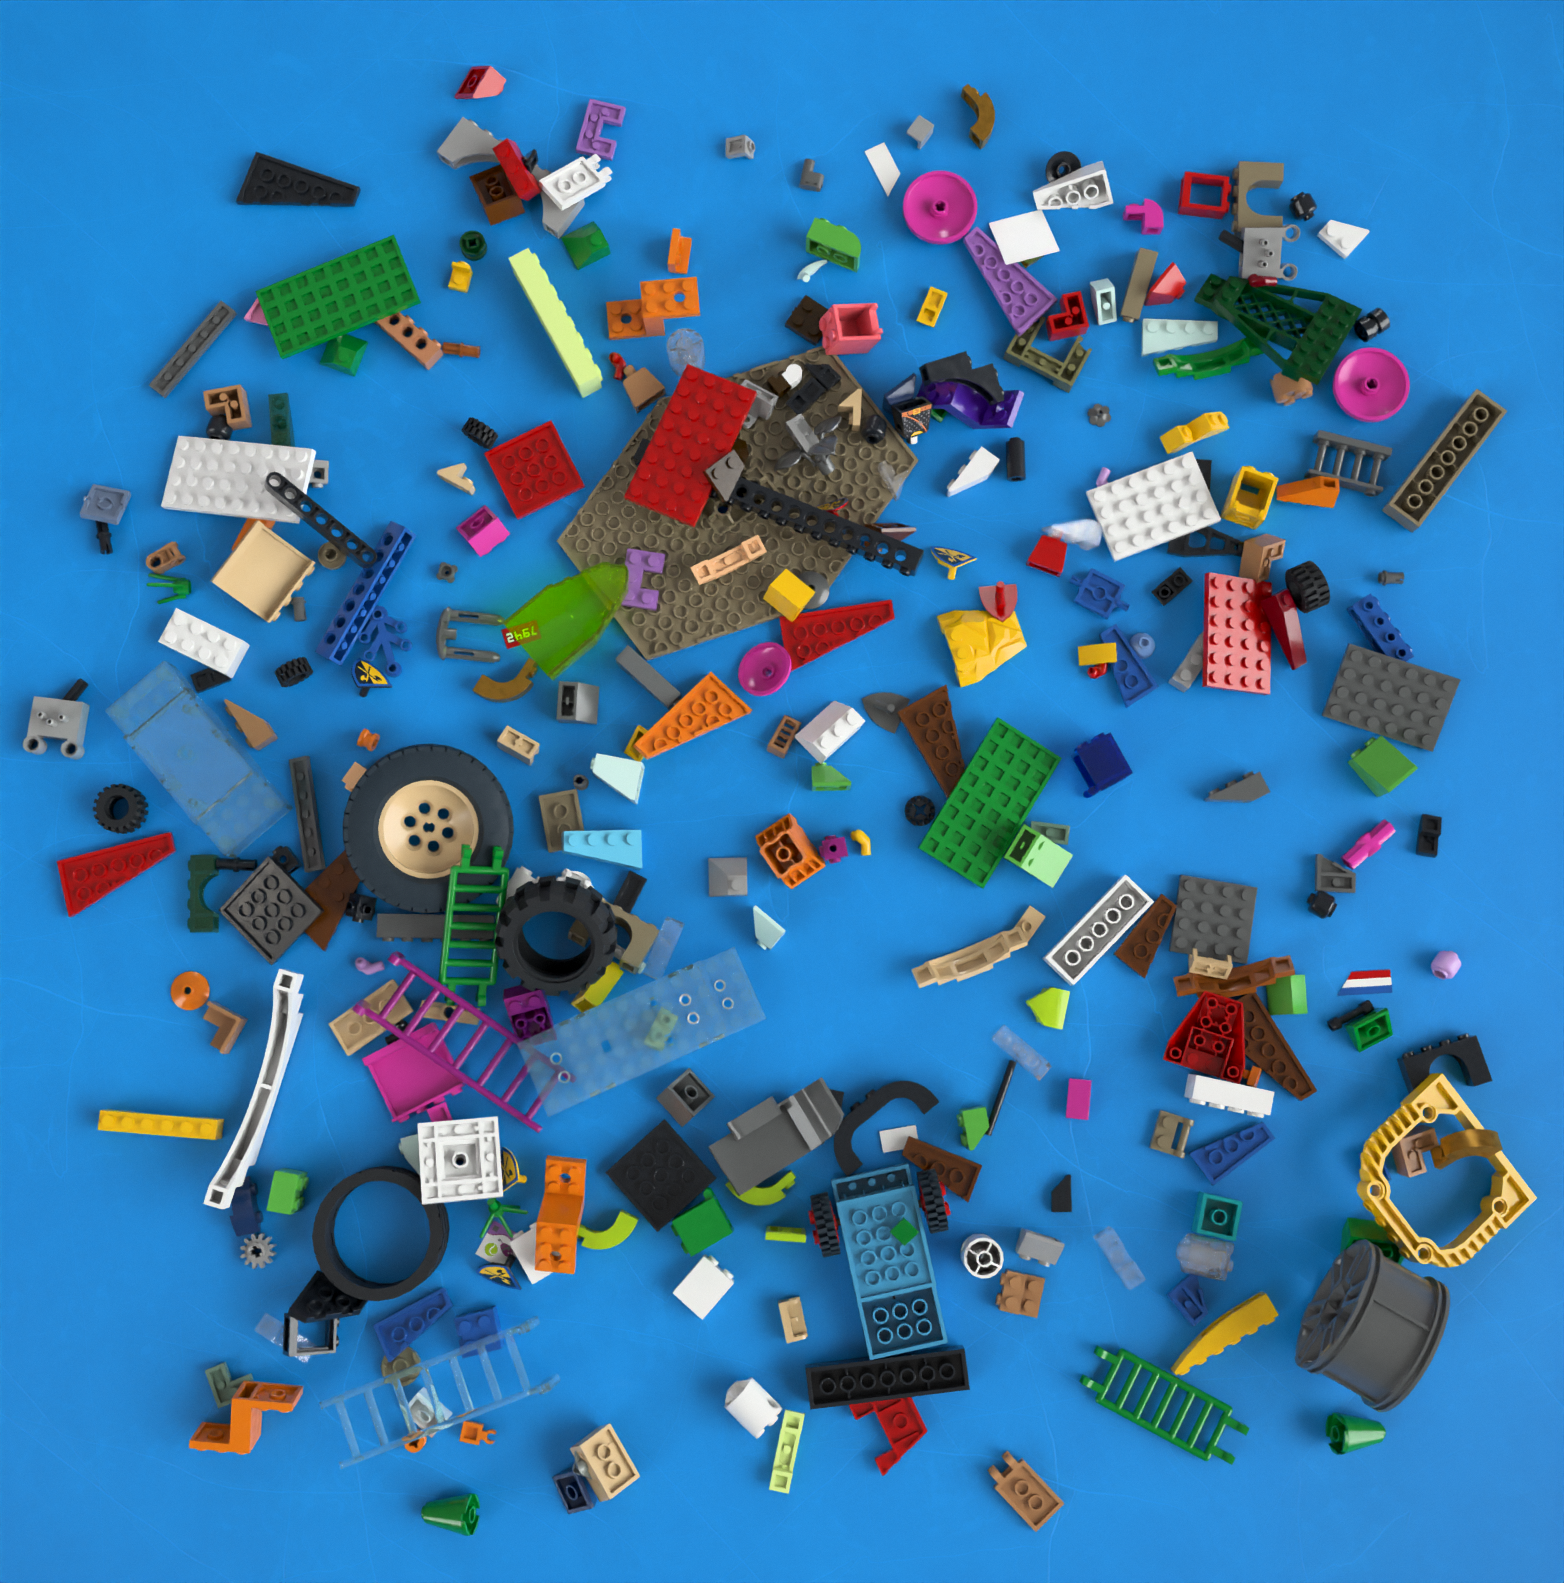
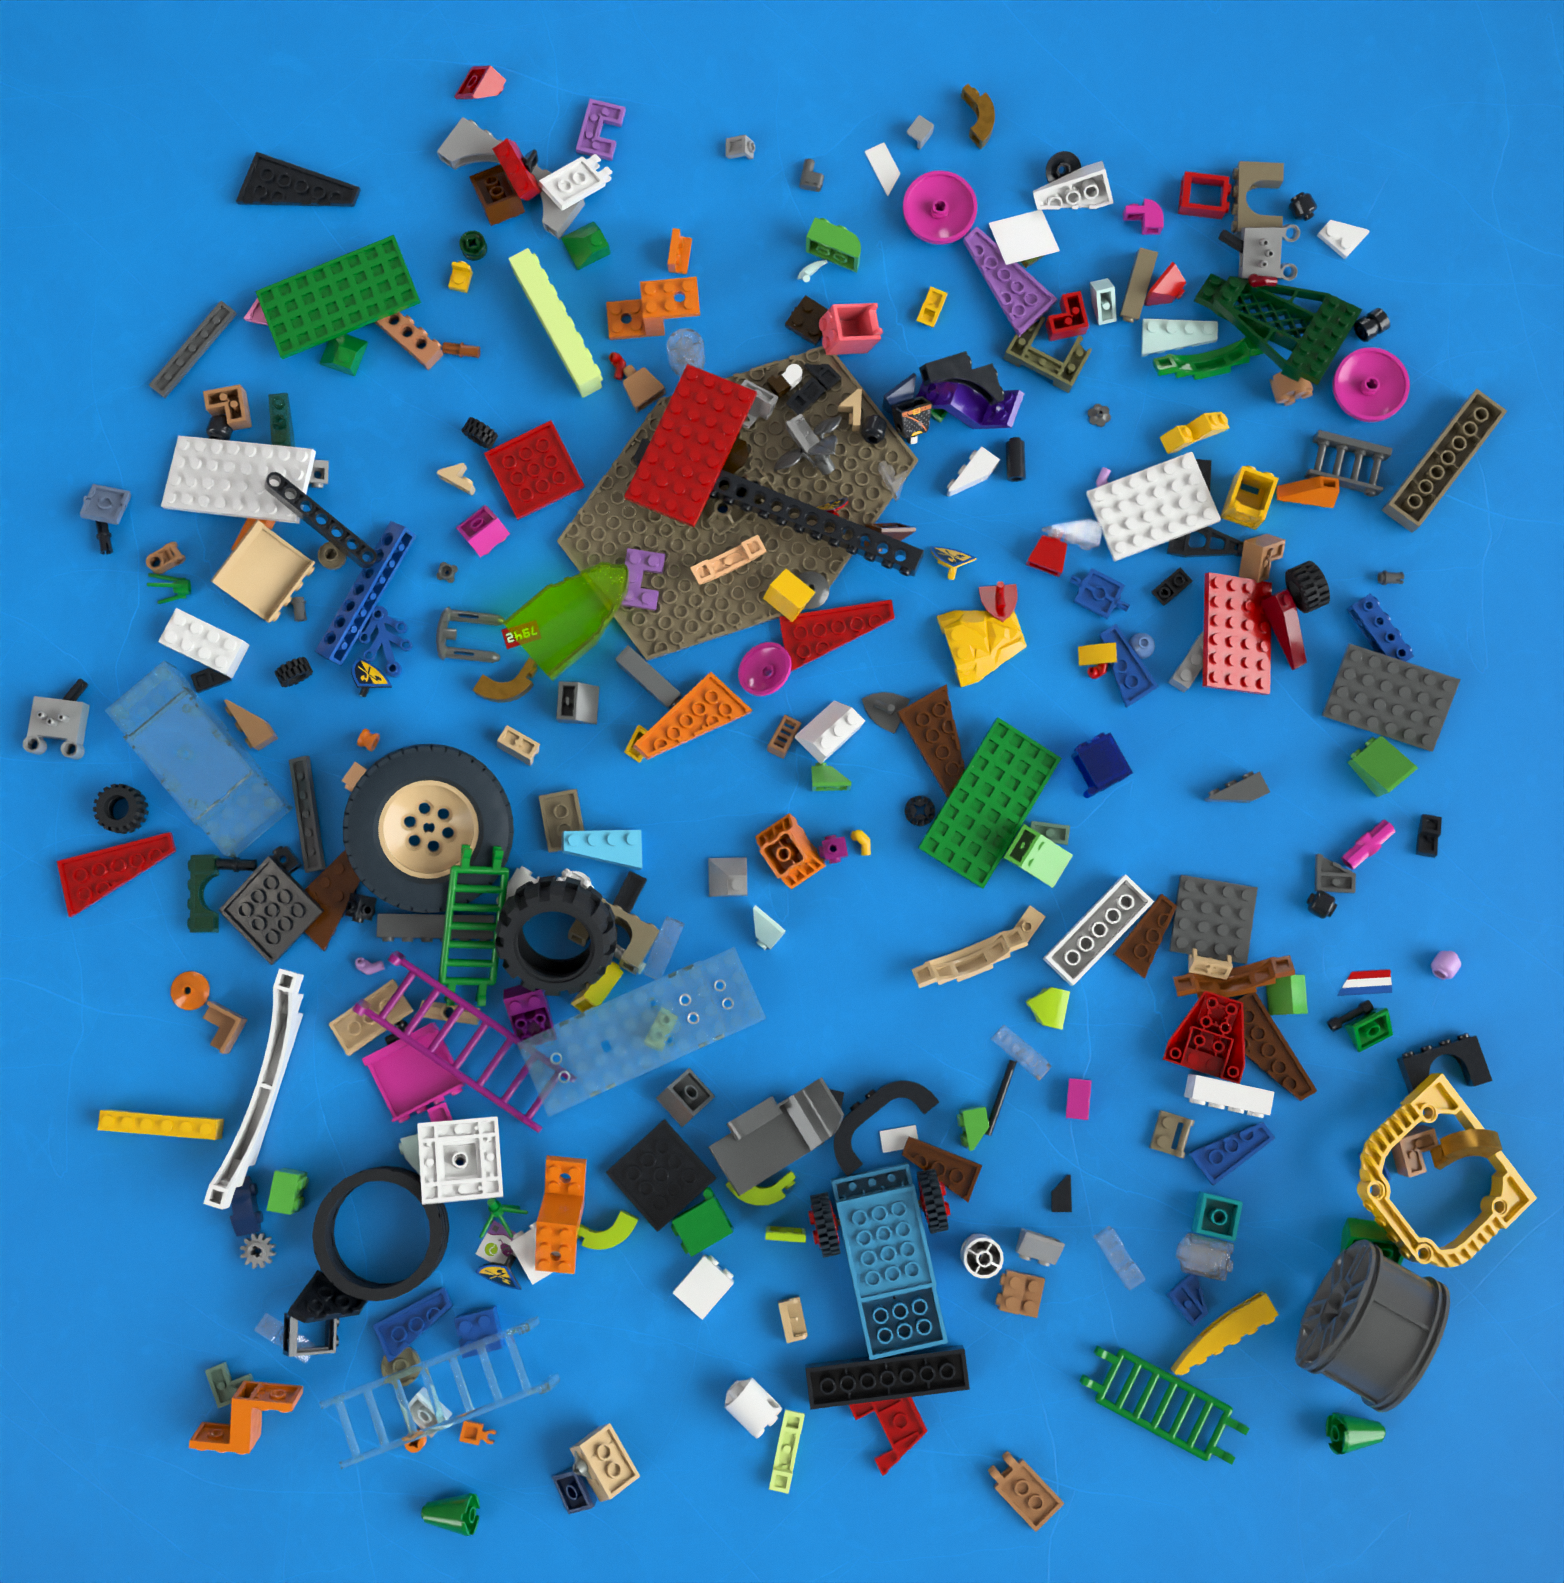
shield [500,1147,527,1192] -> none
dark grey pin [573,774,589,790] -> none
light aqua slope [590,753,645,804] -> none
wing [703,450,745,503] -> none
green slope [890,1217,919,1246] -> none
orange tile [1242,1066,1262,1088] -> none

